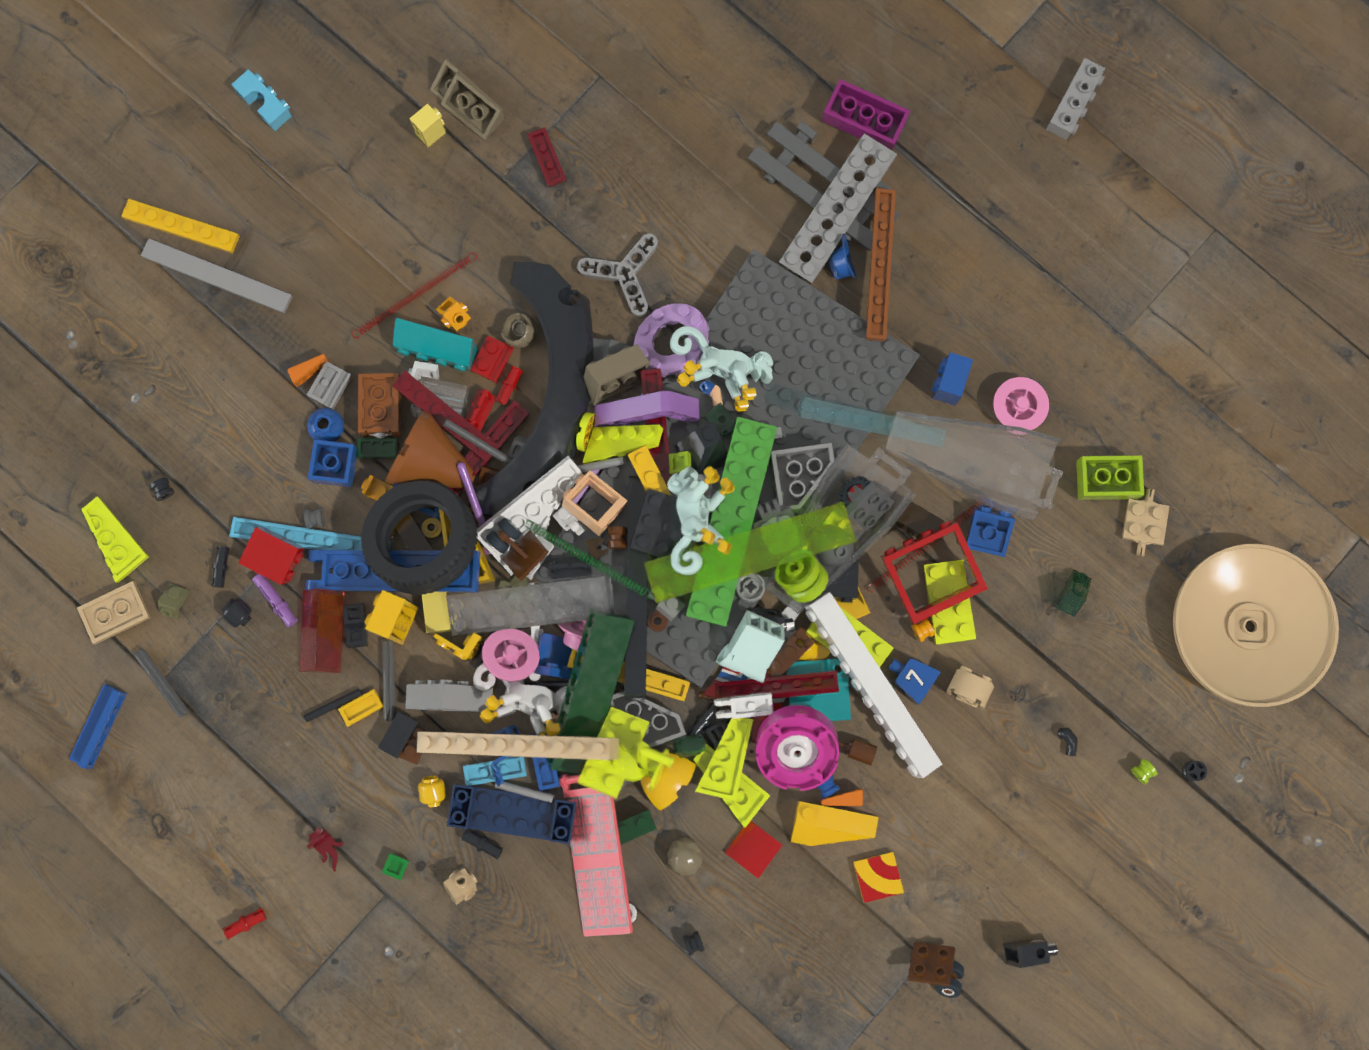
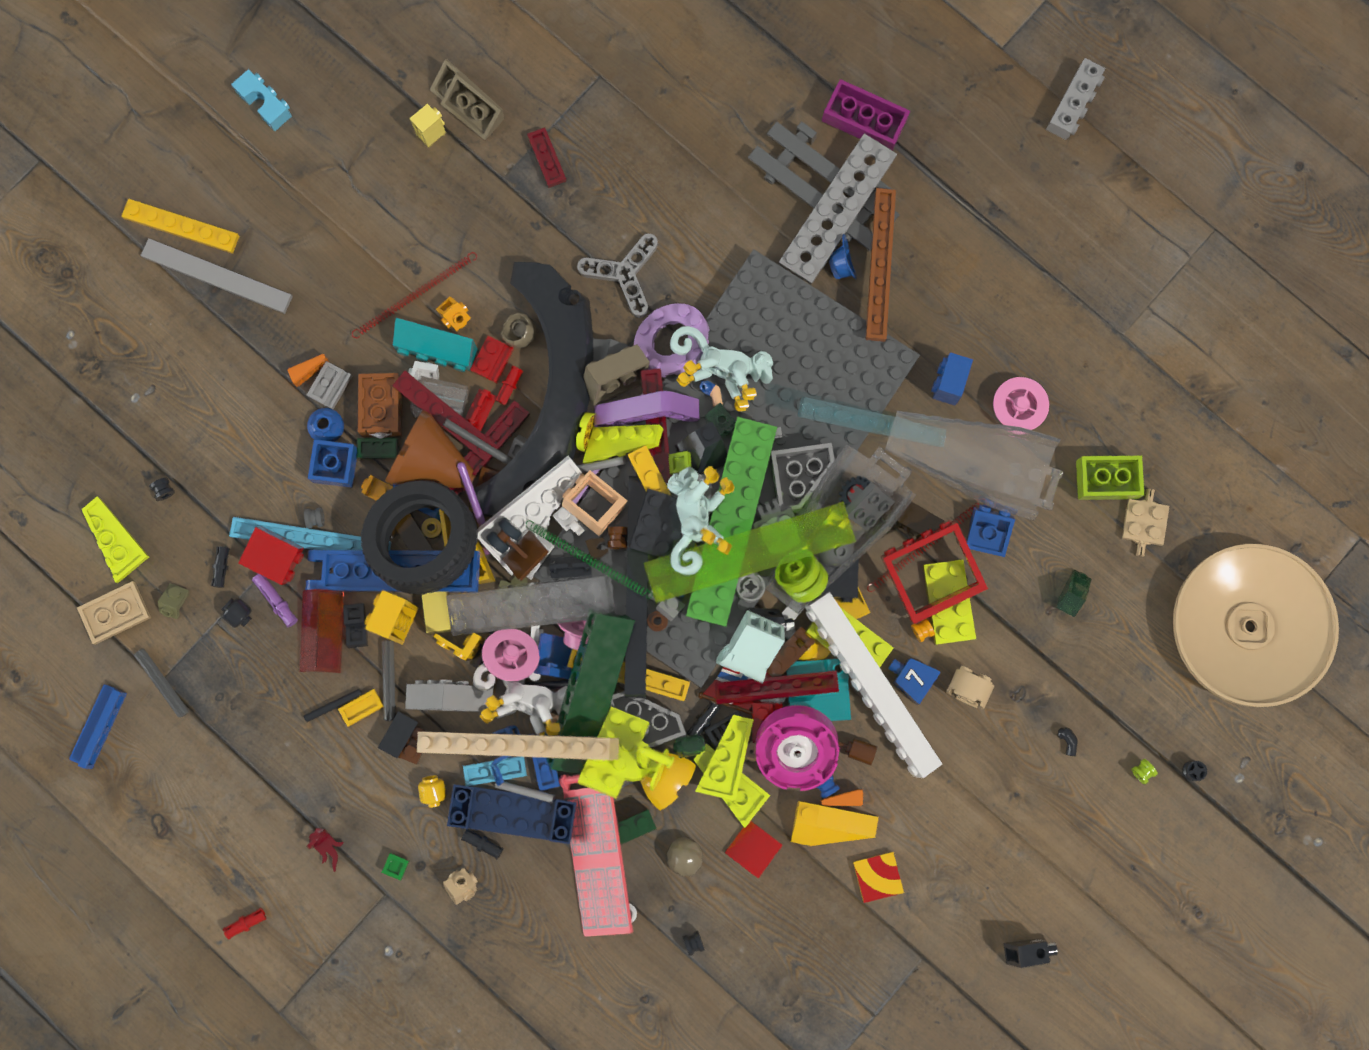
white hinge [714,692,773,719] -> none
reddish brown plate [908,942,964,998] -> none

